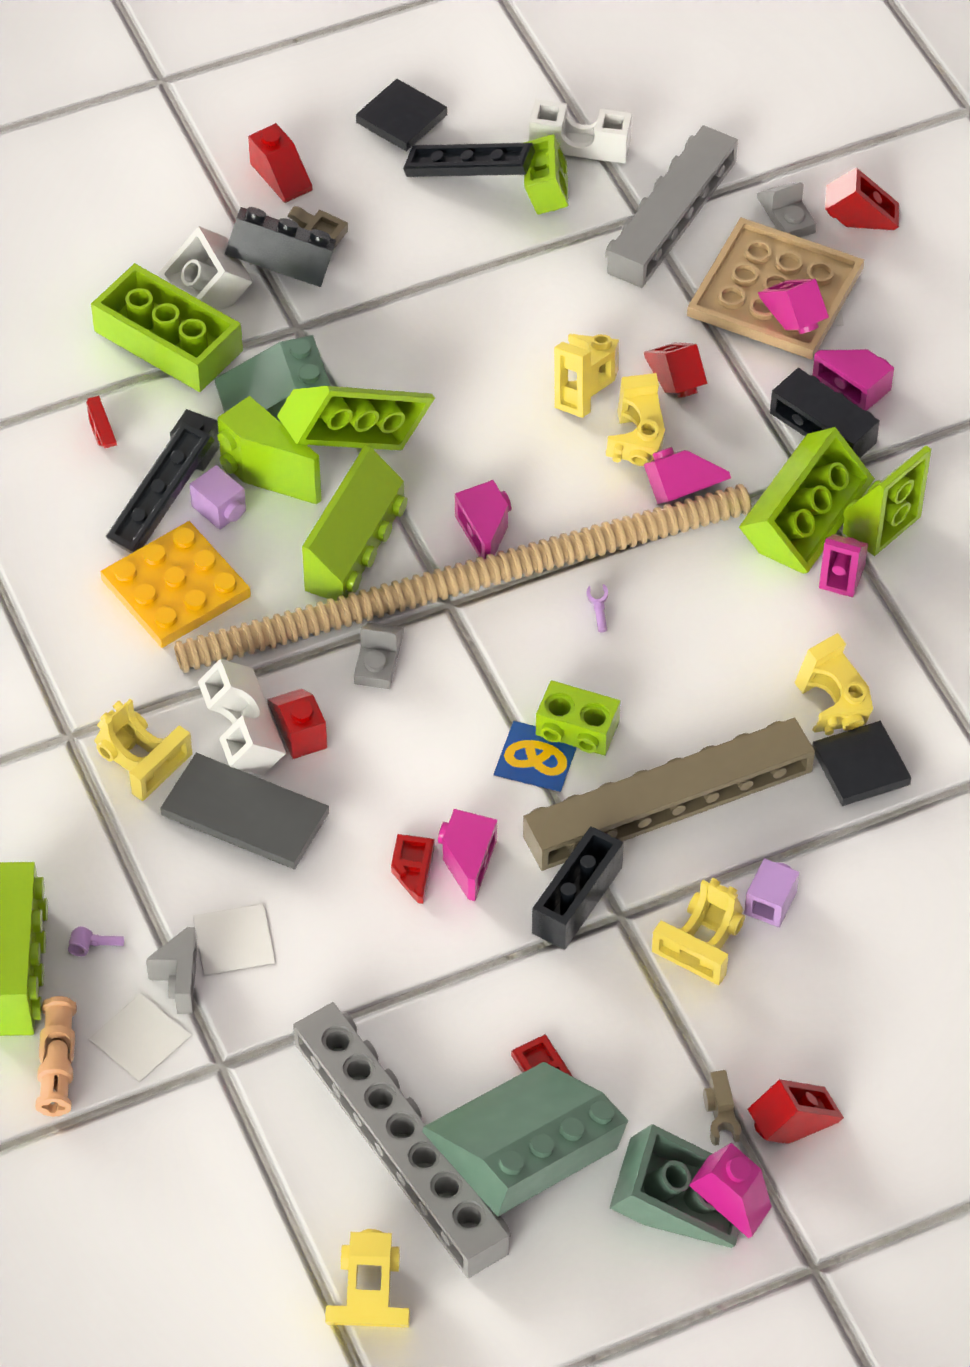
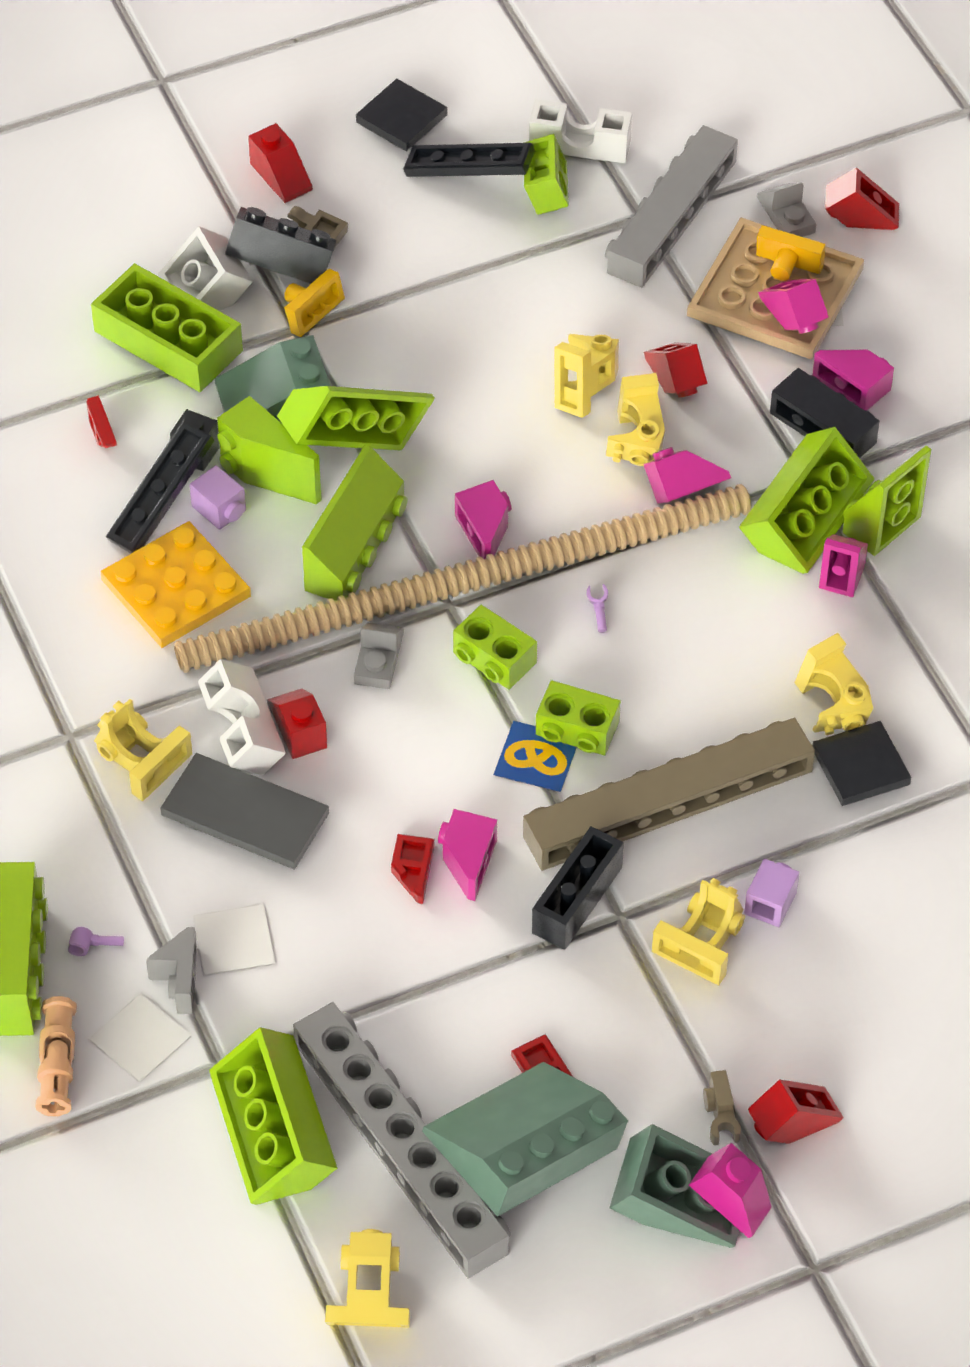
none -> lime slope [209,1027,338,1205]
none -> yellow tile [284,268,345,337]
none -> lime brick [453,604,537,690]
none -> yellow tile [756,225,826,281]

